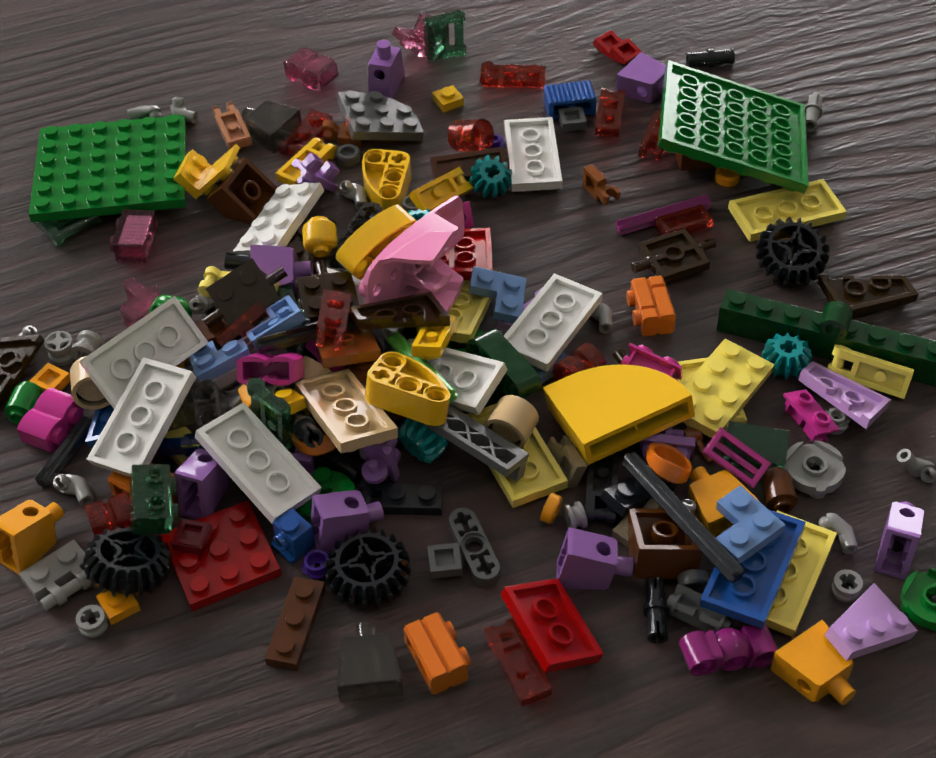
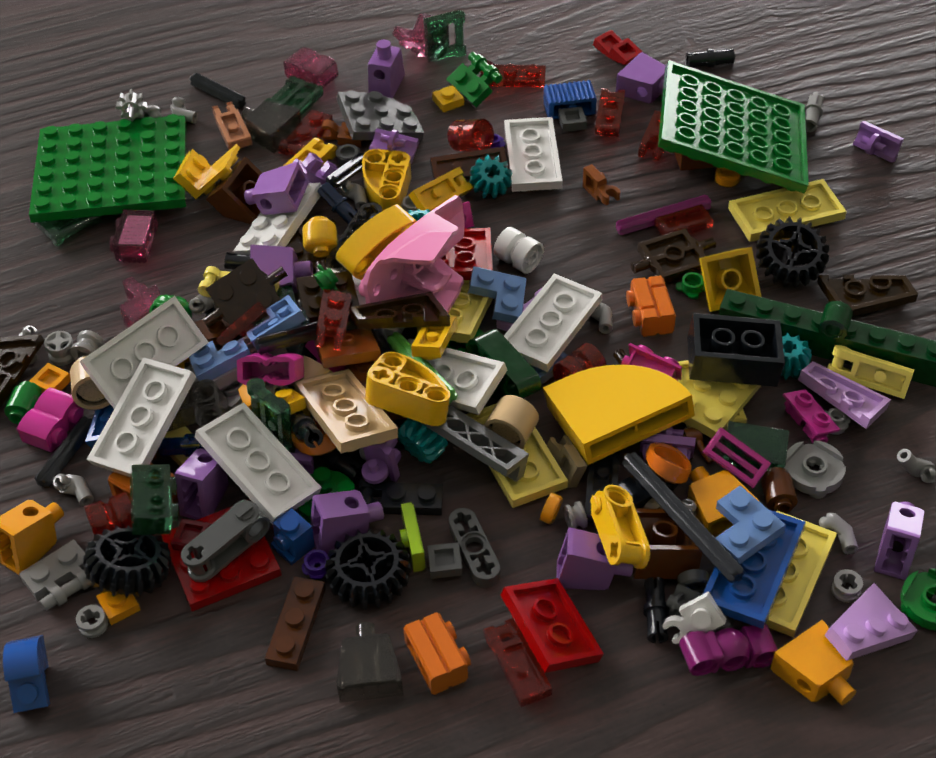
none -> blue brick [3,635,50,713]
none -> light grey gear [116,89,147,121]
none -> dark grey piece [181,500,270,582]
none -> black axle [190,73,246,109]
none -> medium lavender torso [244,162,309,215]
none -> clear green plate [262,76,324,120]
none -> green plate [313,264,339,294]
none -> dark blue axle [318,182,362,228]
none -> black axle [326,152,365,188]
none -> medium lavender hips [369,128,419,164]
none -> lime plate [399,502,426,572]
none -> green plate [446,52,503,108]
none -> white wheel [494,227,544,274]
none -> yellow piece [590,485,650,569]
none -> white plate [662,591,727,644]
none -> green plate [676,272,705,299]
none -> black brick [687,313,785,387]
none -> yellow slope [699,247,762,312]
none -> medium lavender hips [853,121,904,162]

